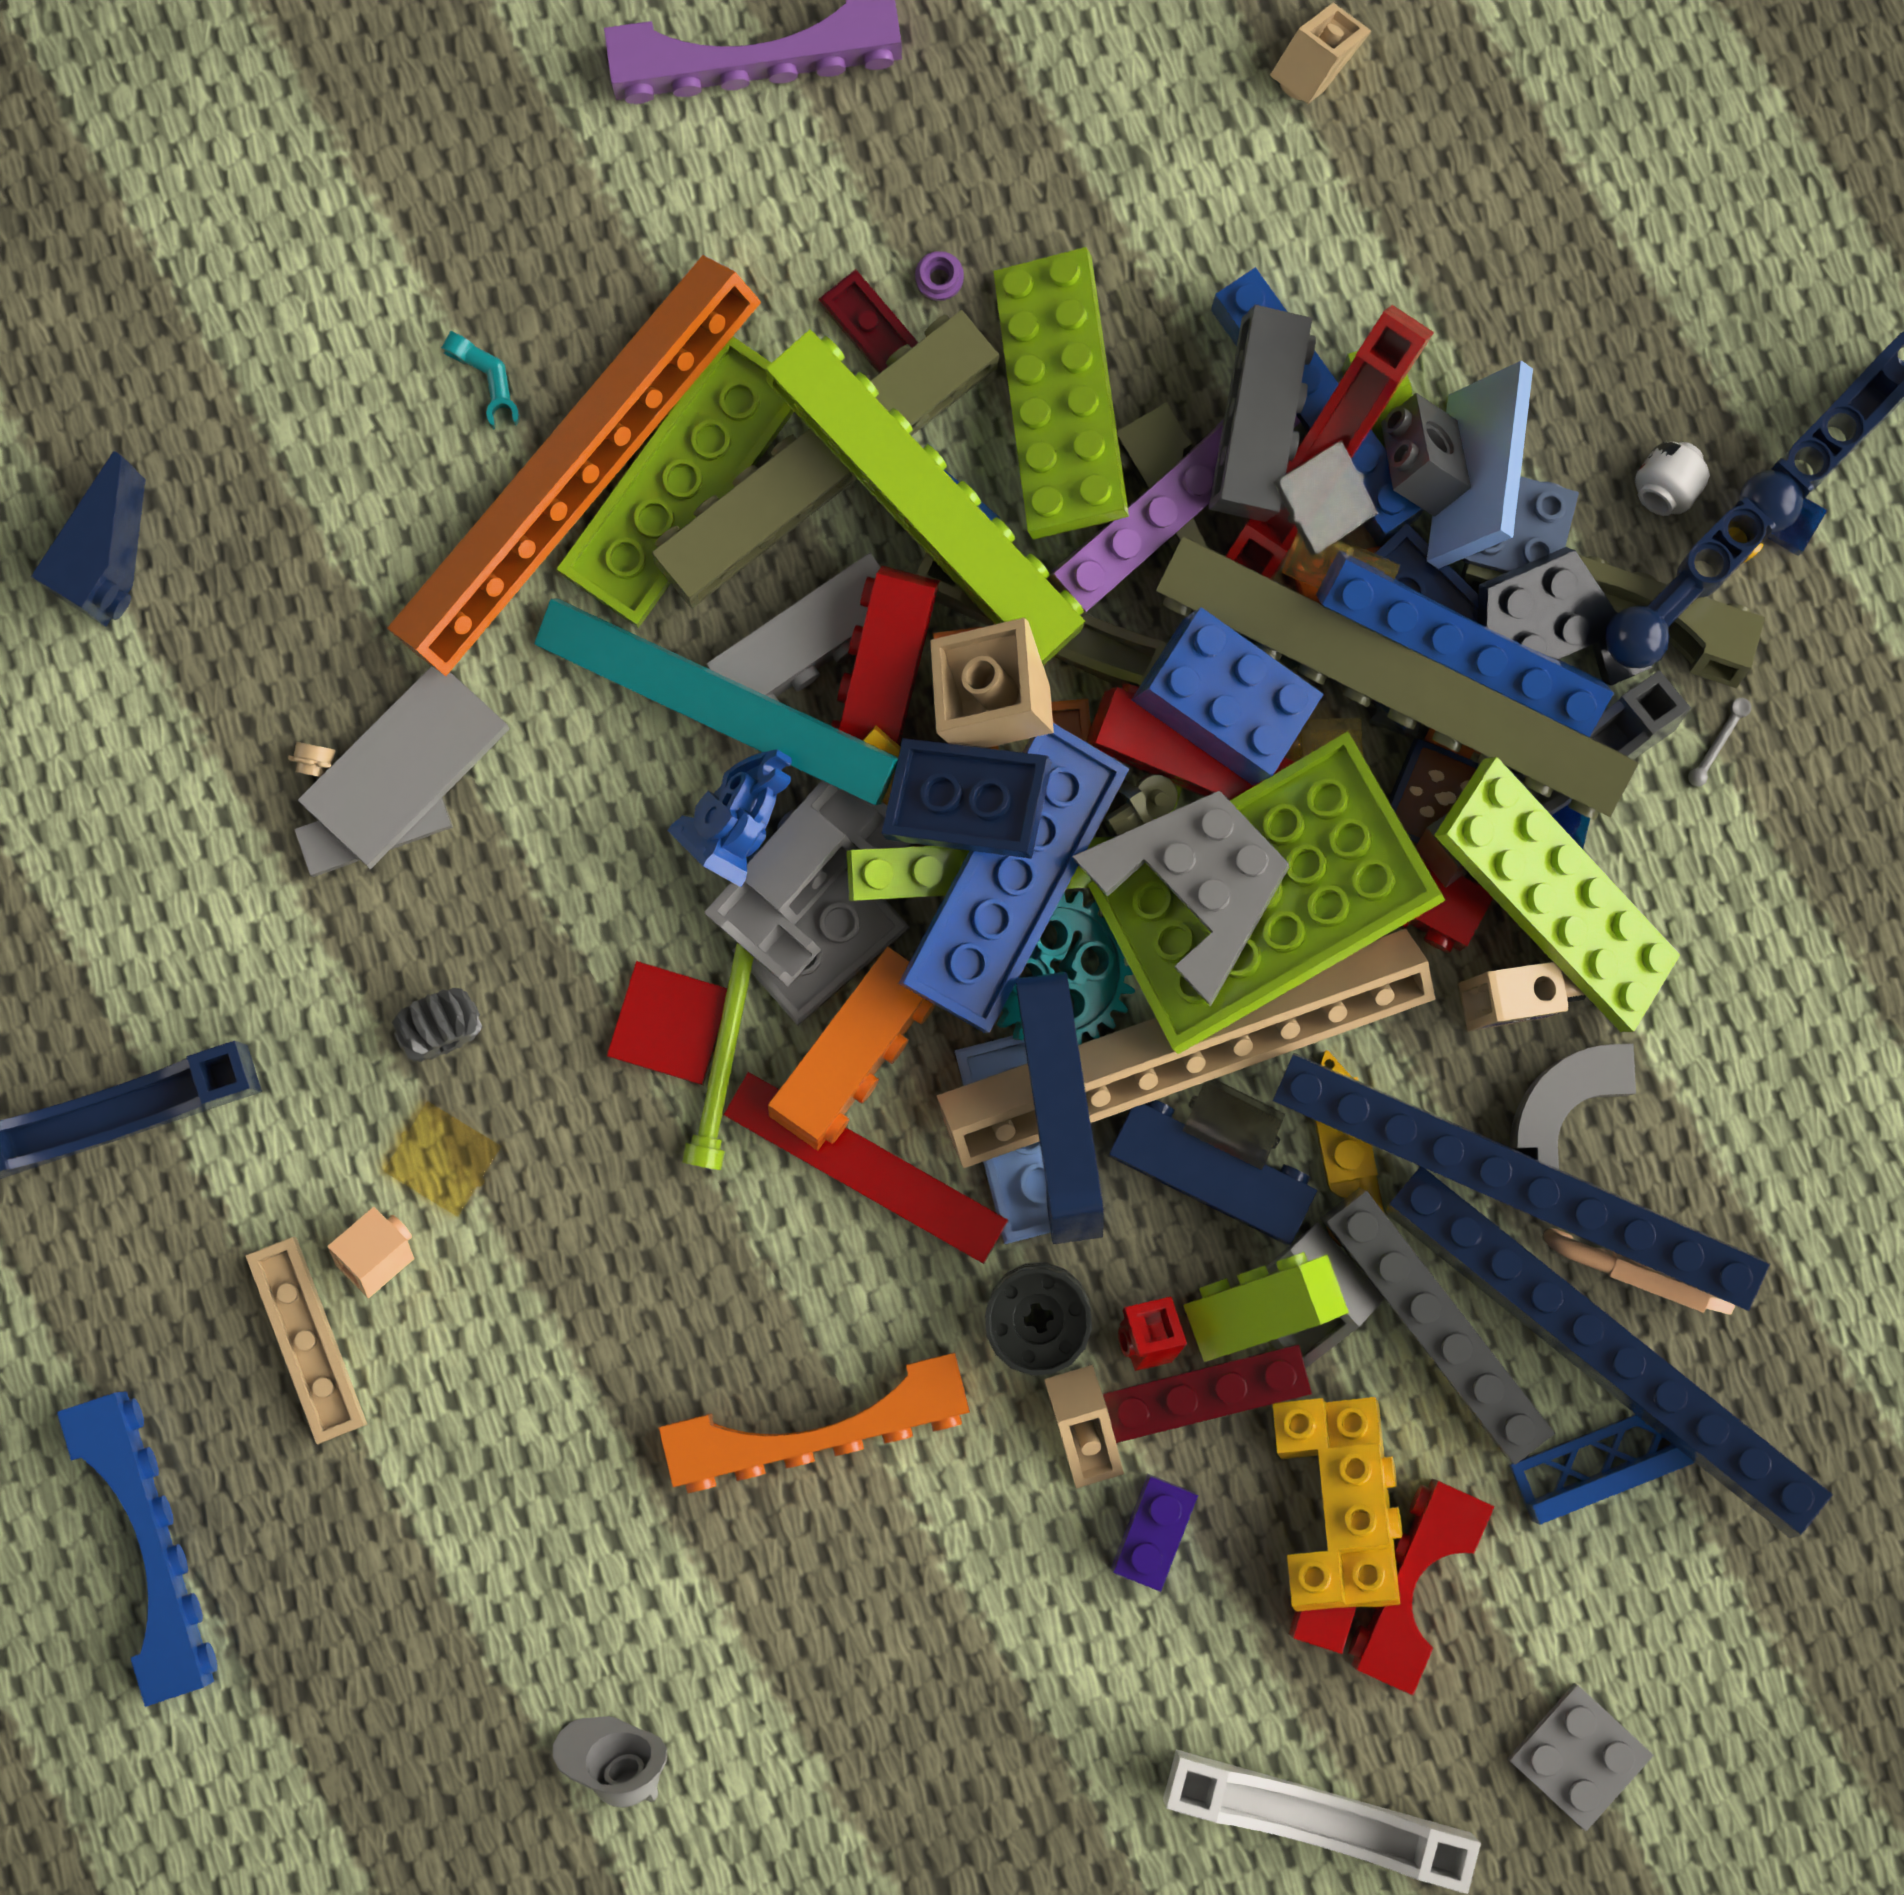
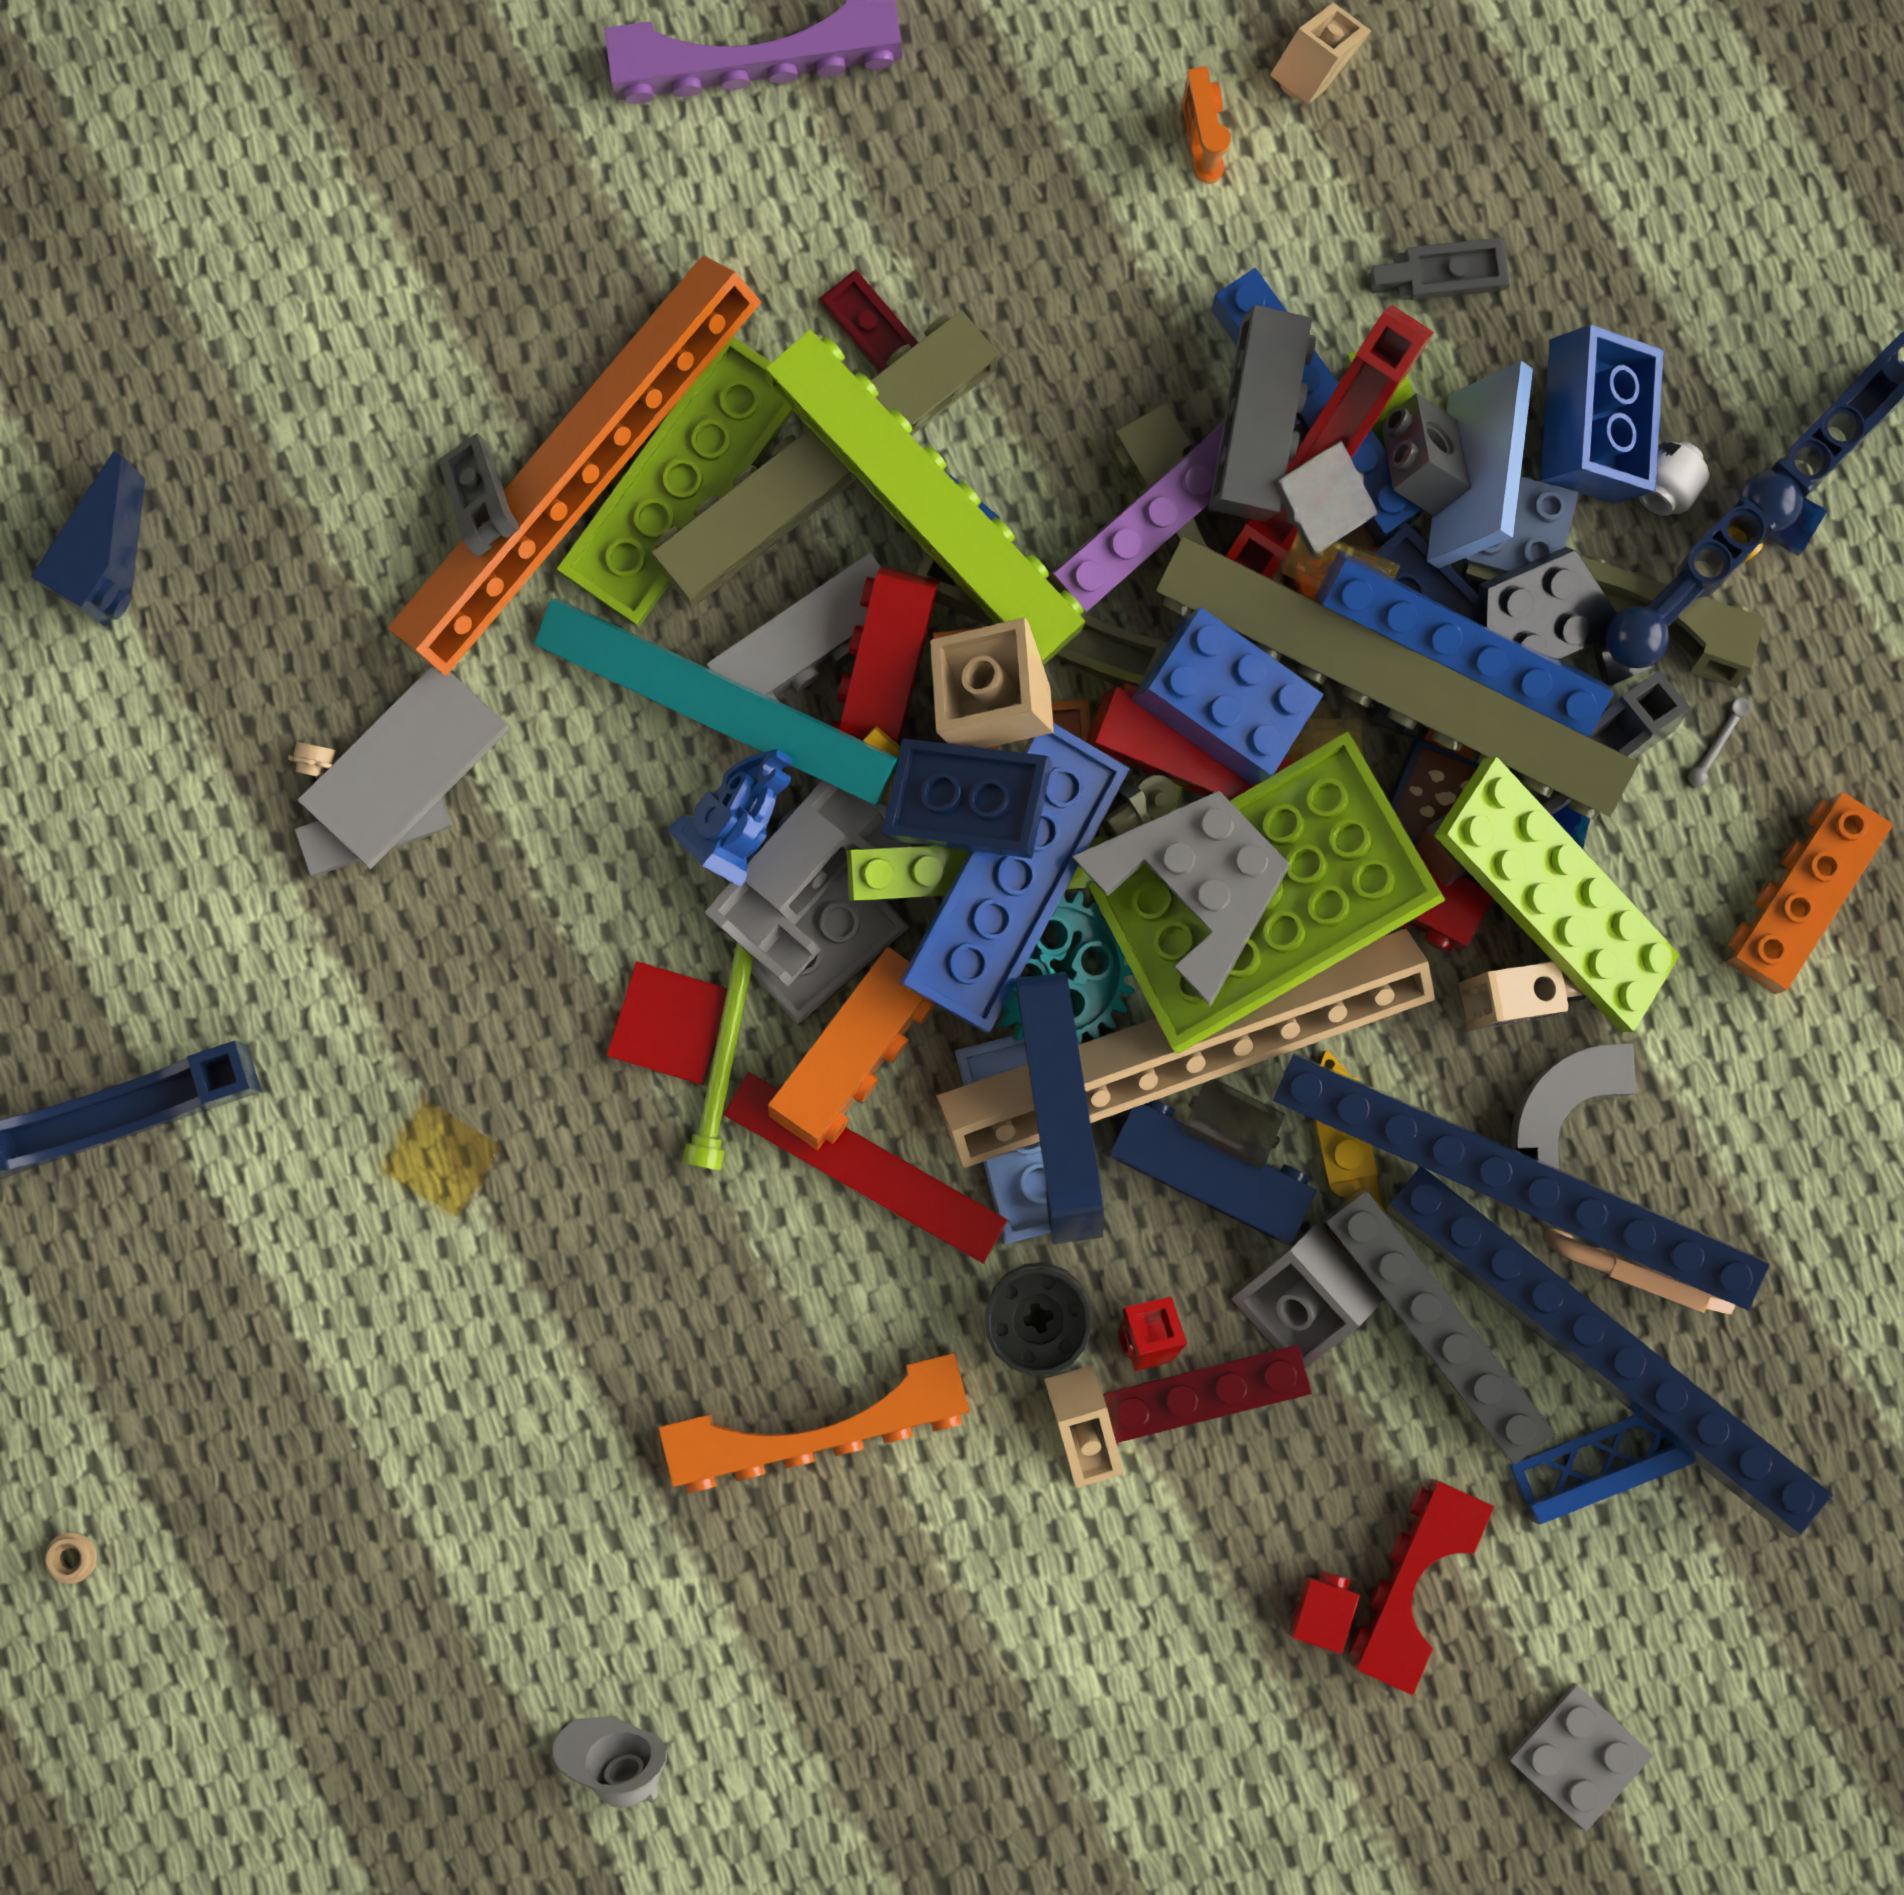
blue arch [57,1391,218,1707] -> none
tan plate [246,1237,368,1444] -> none
light nougat brick [327,1207,414,1298] -> none
dark grey gear [392,988,482,1062] -> none
teal arm [441,331,519,429] -> none
medium lavender plate [915,251,964,301] -> none
lime plate [993,247,1129,540] -> none
dark purple piece [1111,1473,1198,1592] -> none
white arch [1163,1749,1481,1894] -> none
lime brick [1183,1252,1349,1362] -> none
yellow bracket [1273,1397,1402,1611] -> none
none -> tan plate [44,1532,97,1584]
none -> dark grey plate [438,433,520,557]
none -> orange plate [1182,66,1231,184]
none -> dark grey hinge [1369,237,1510,301]
none -> blue brick [1540,324,1664,504]
none -> orange brick [1726,792,1894,994]

